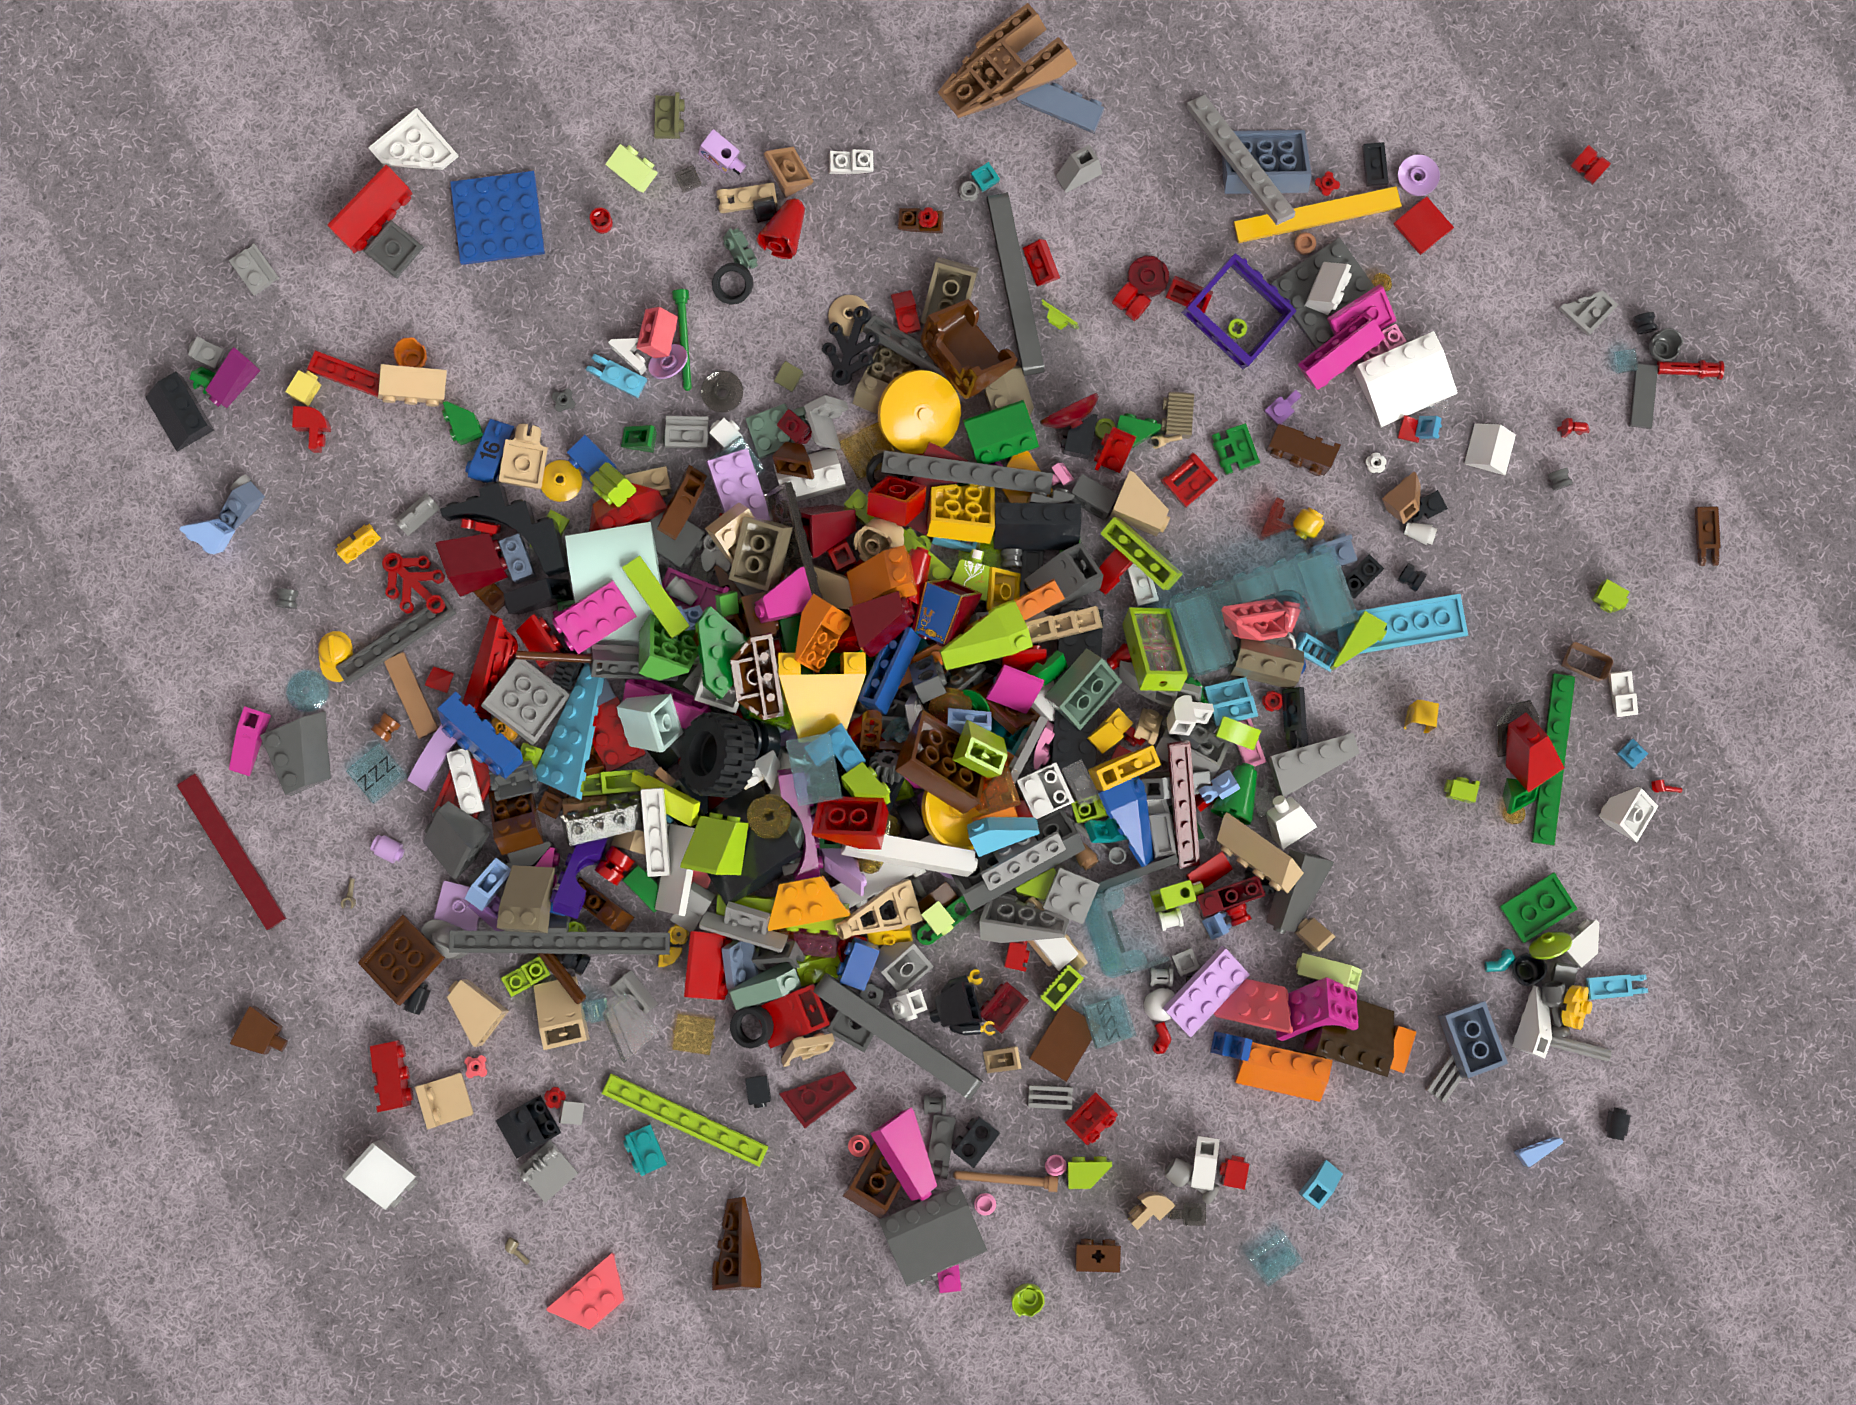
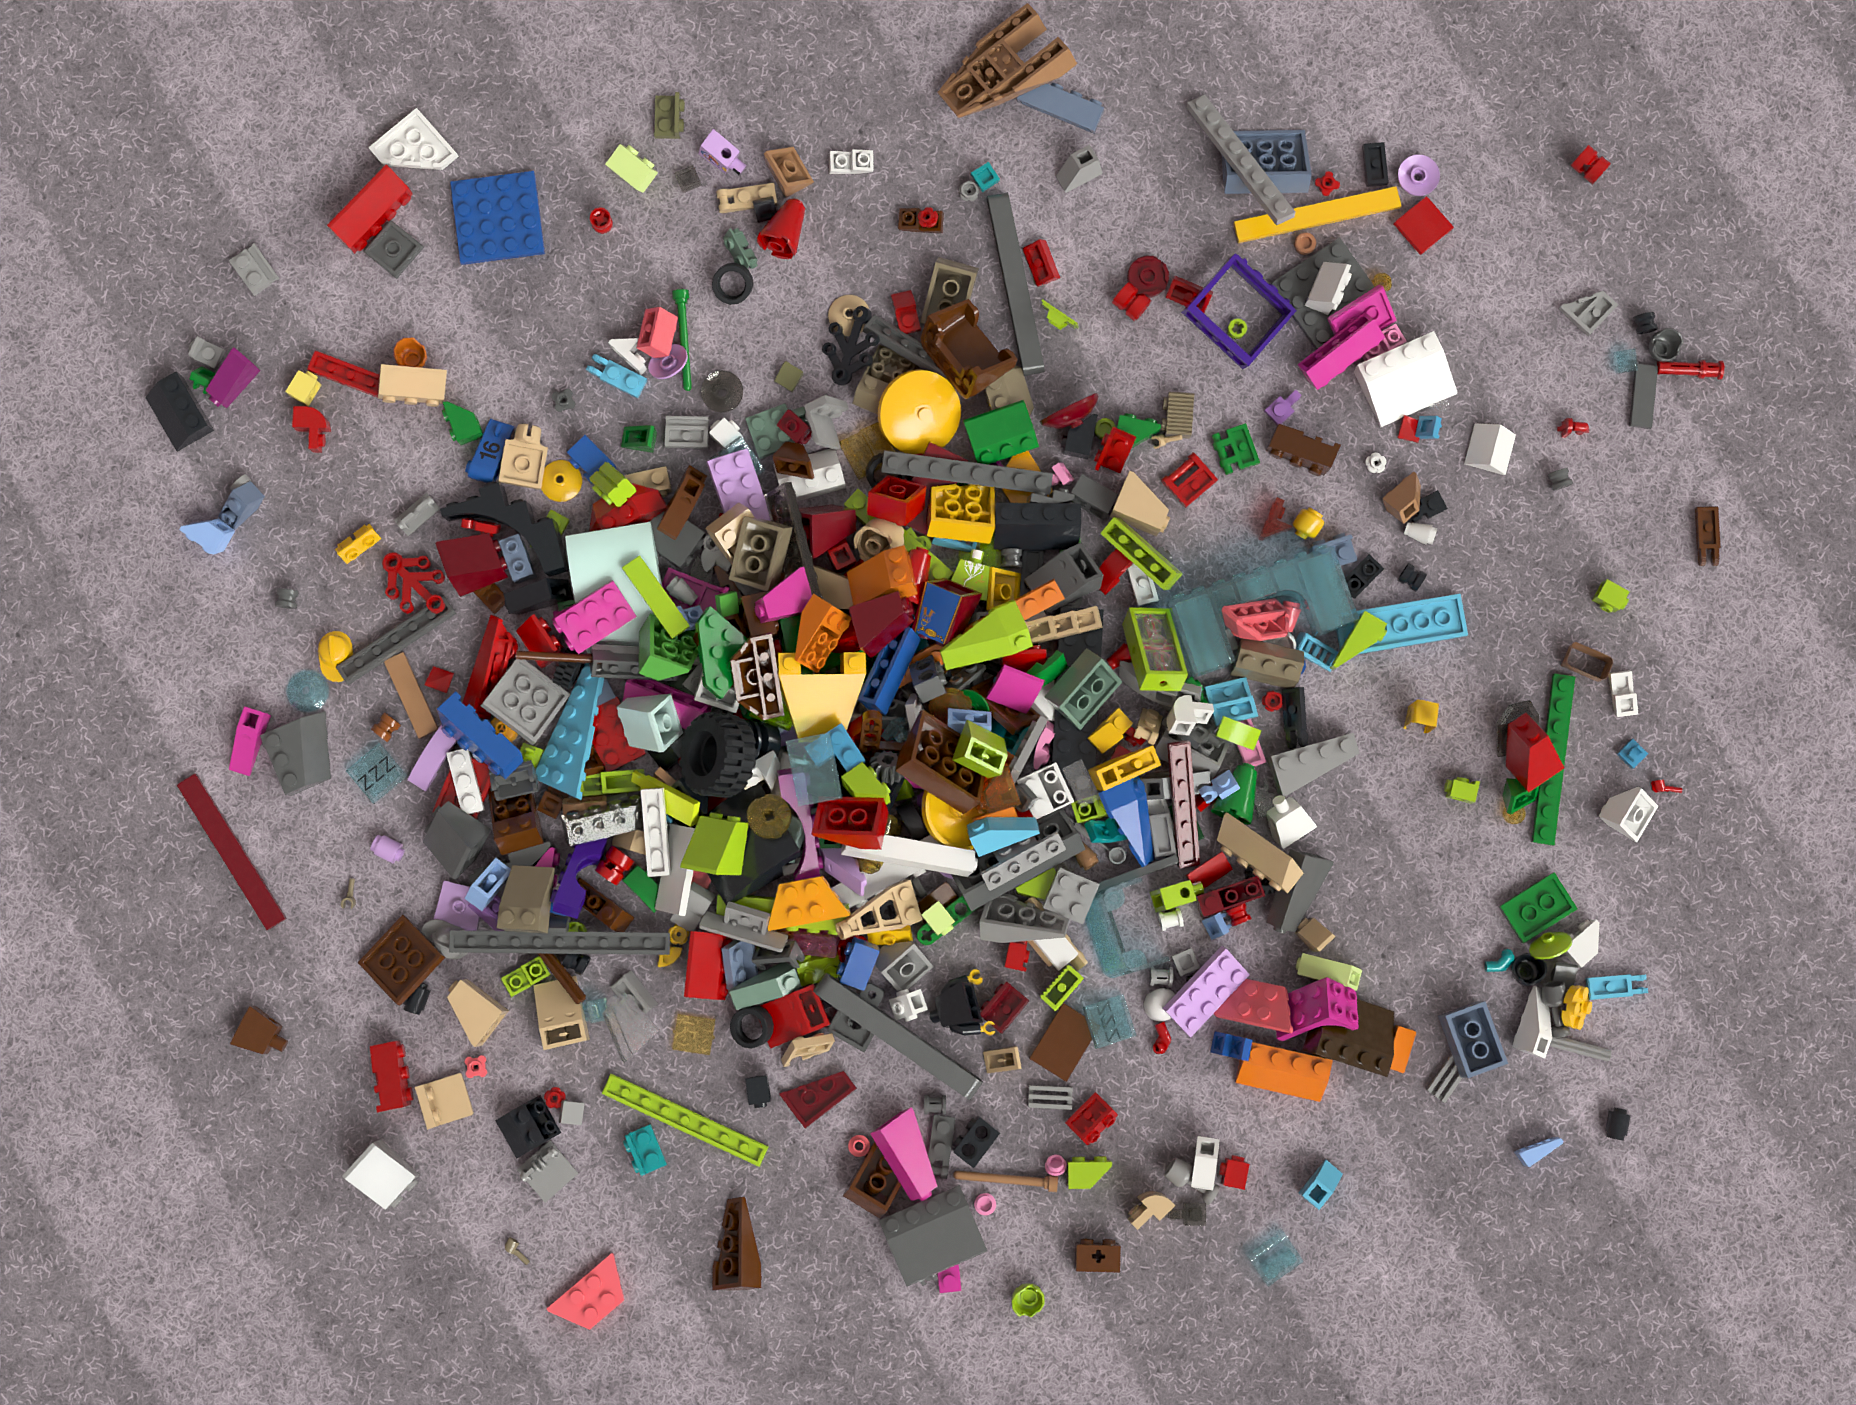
none -> dark grey tile [1012,783,1038,812]

